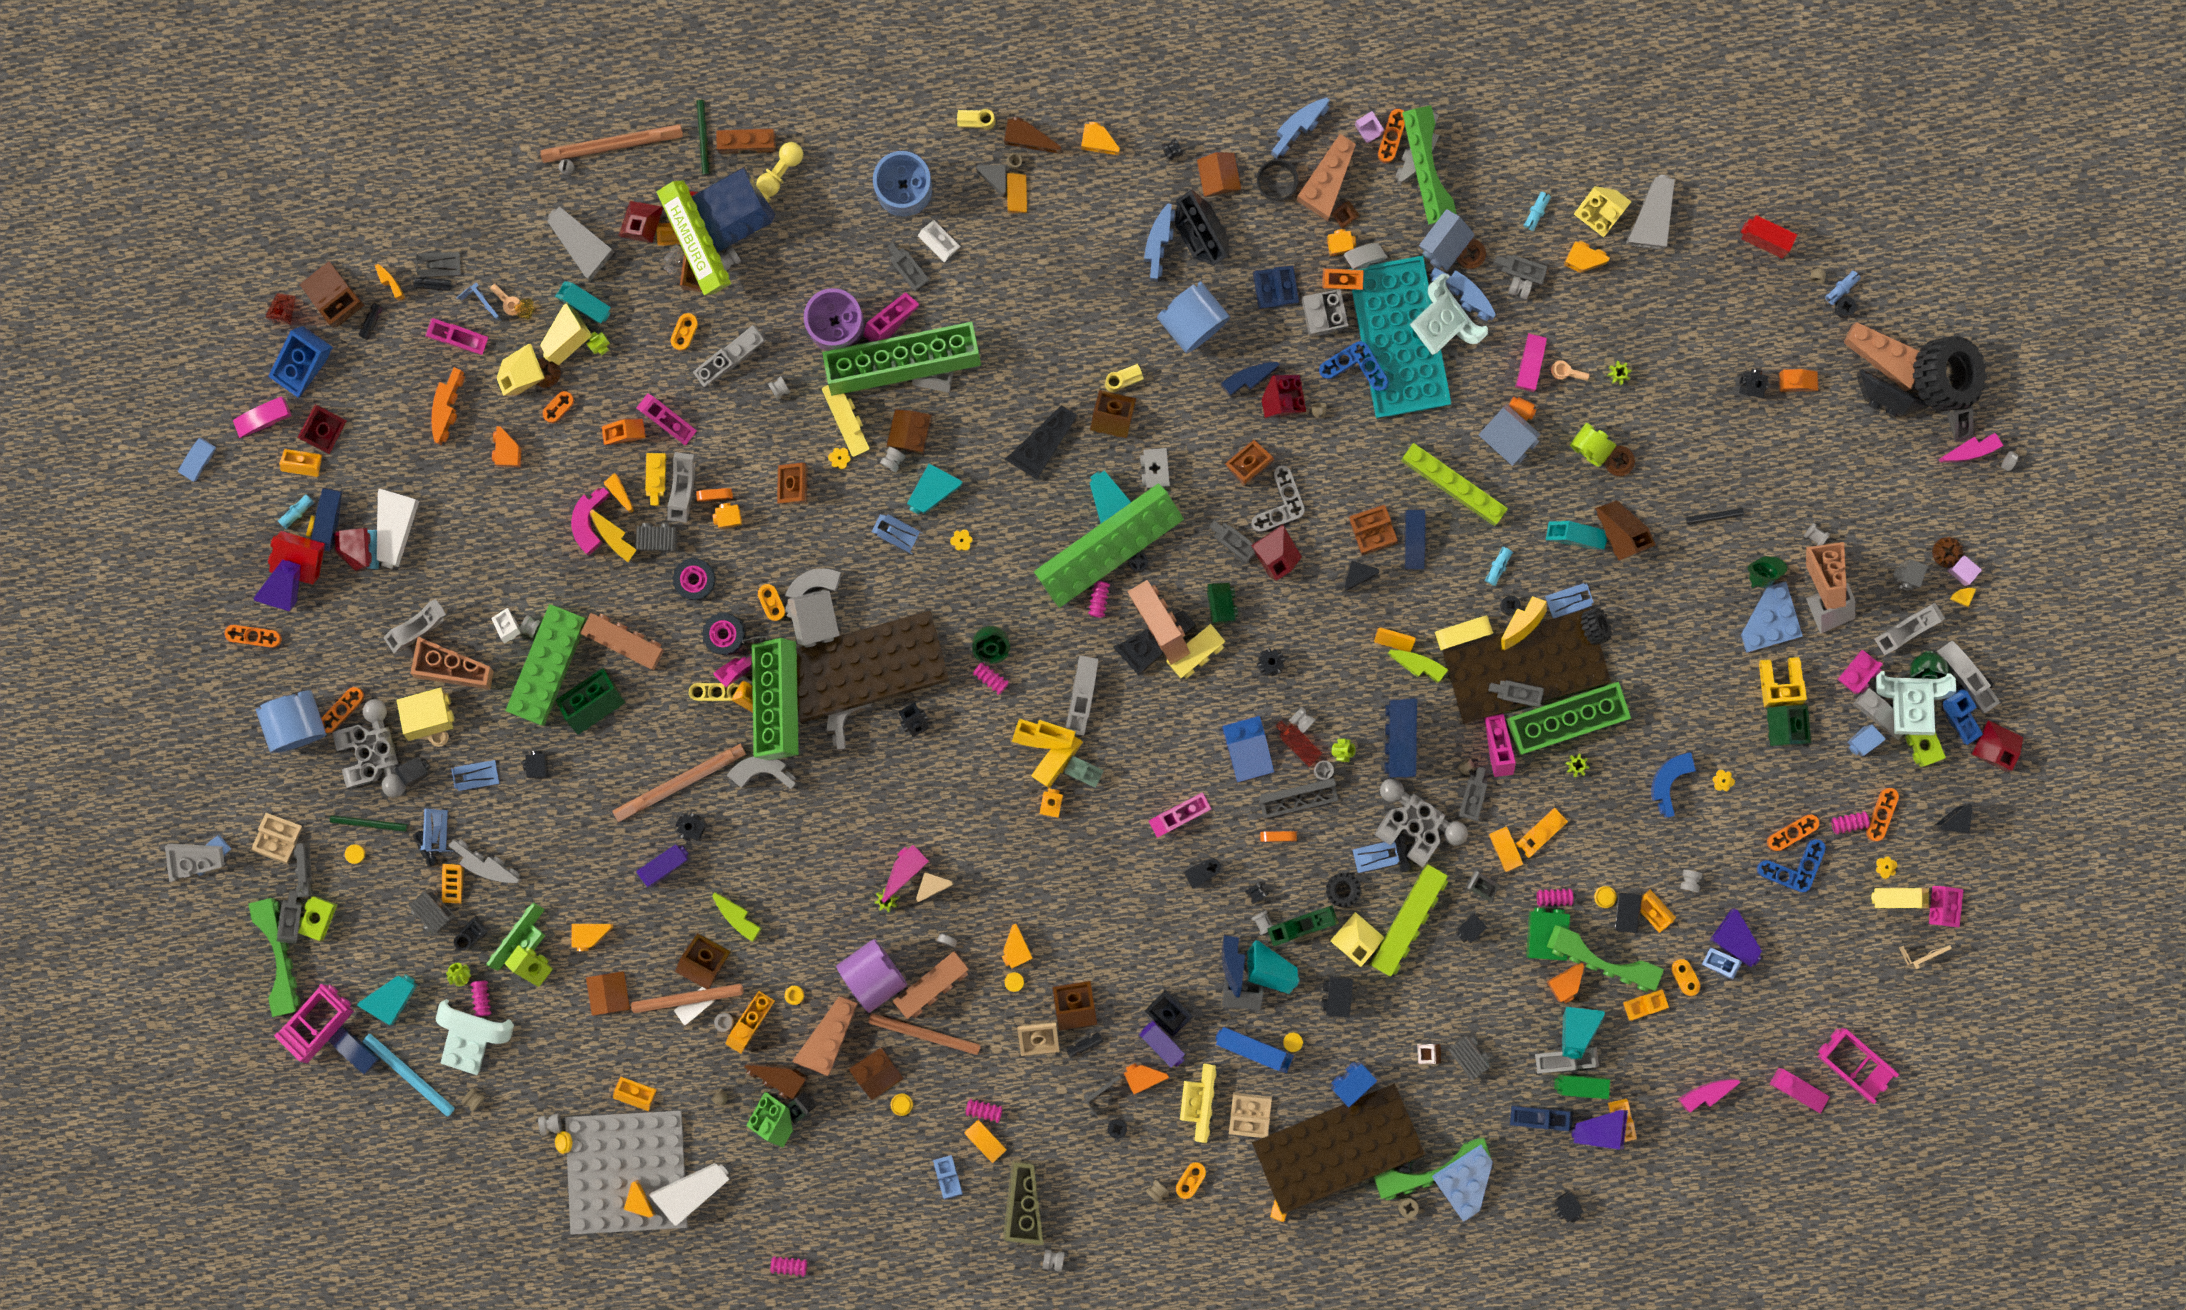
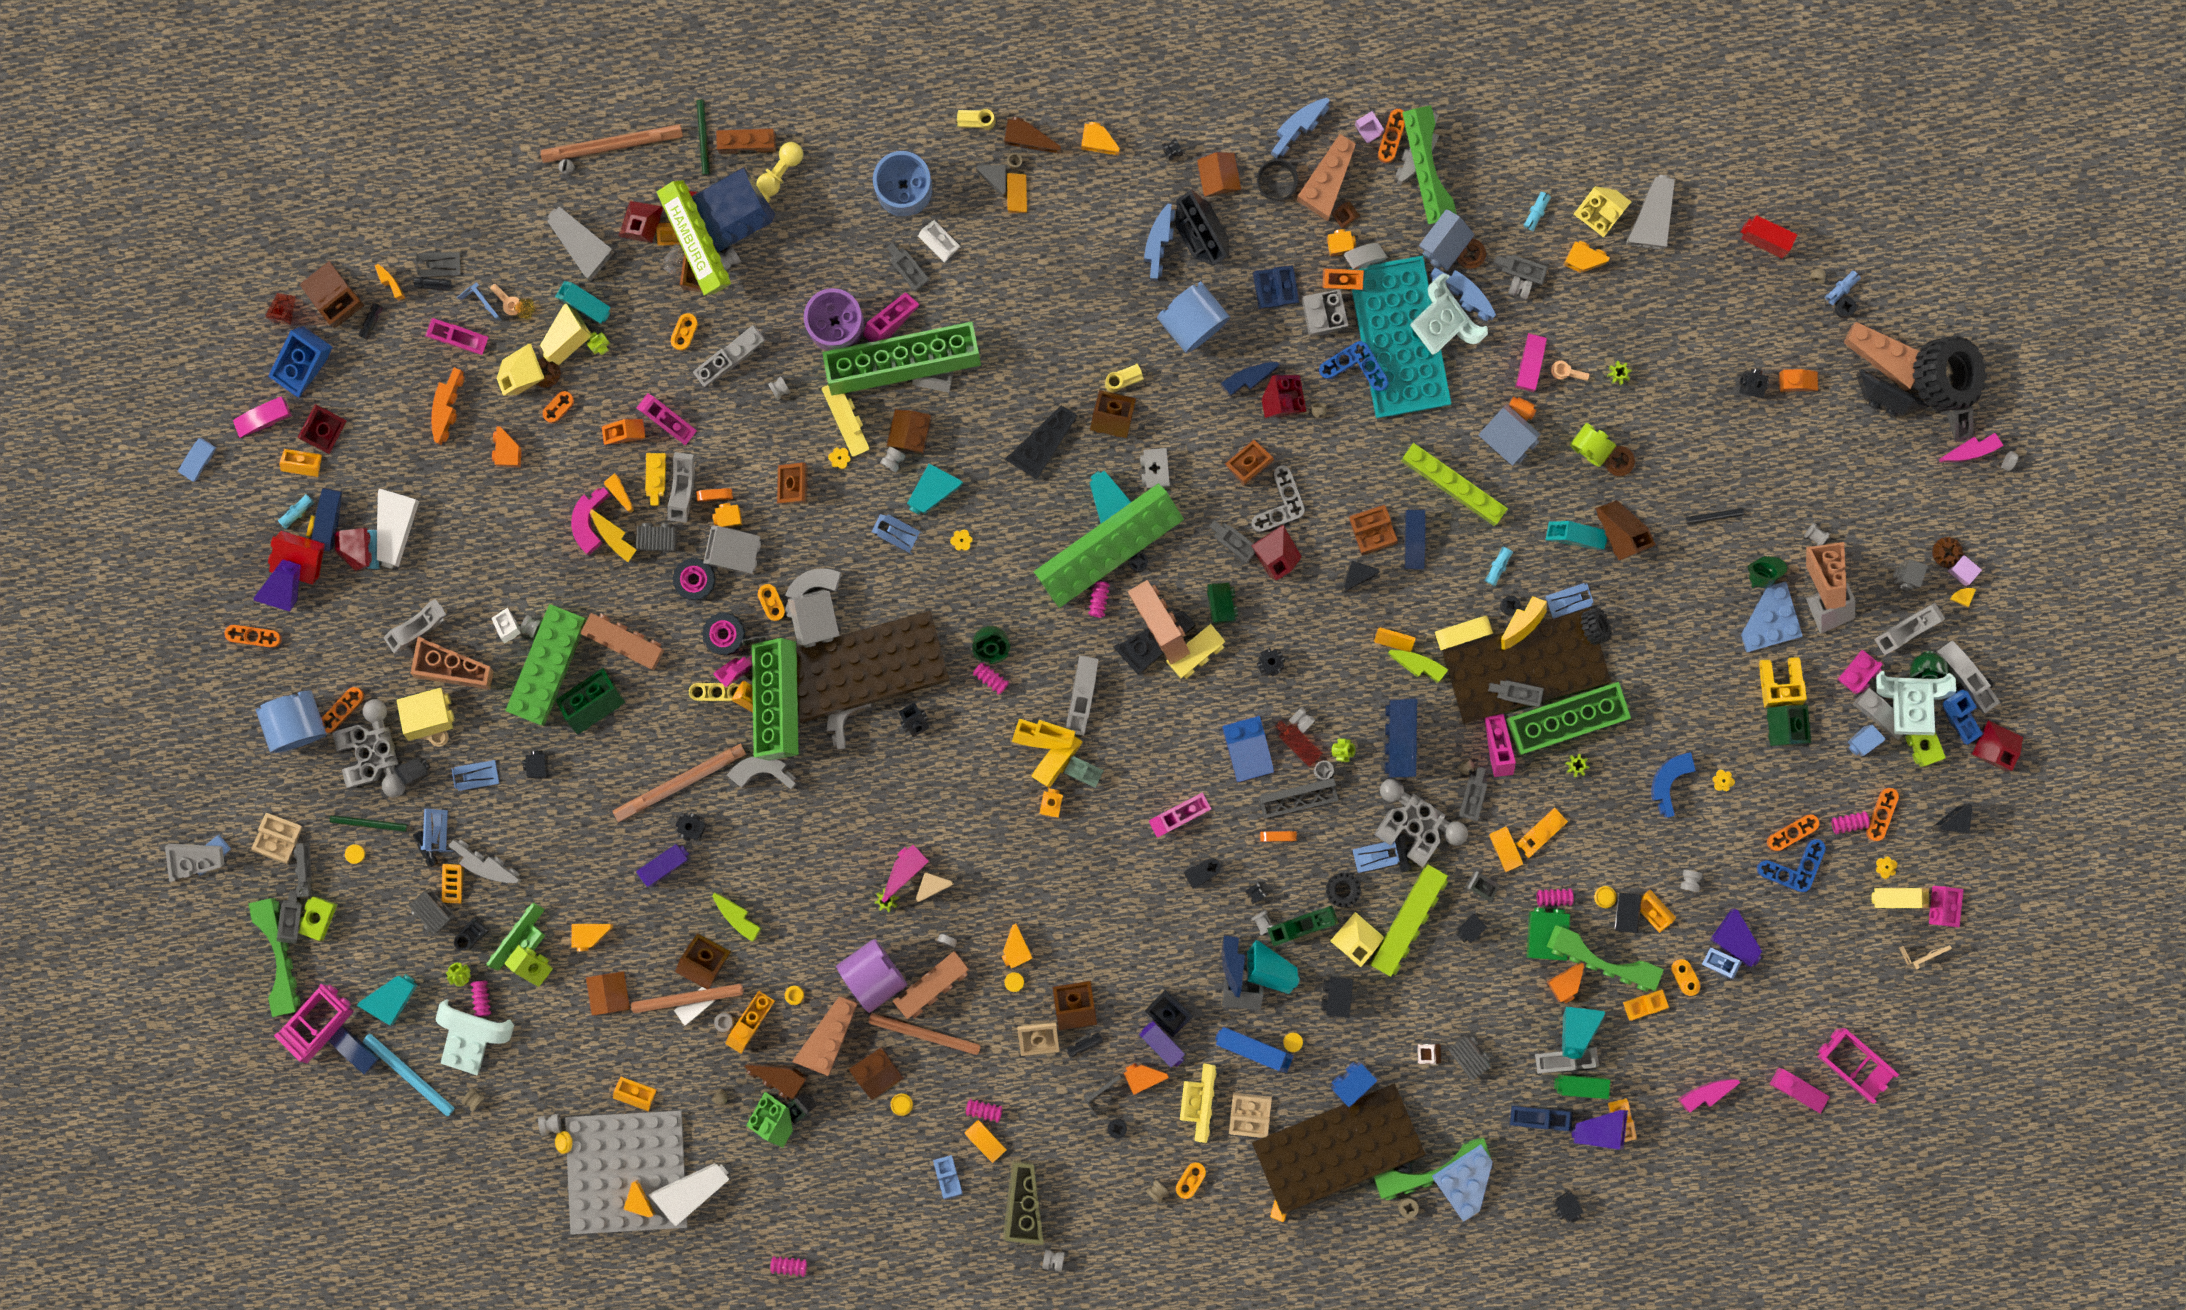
none -> light grey brick [703,526,761,574]

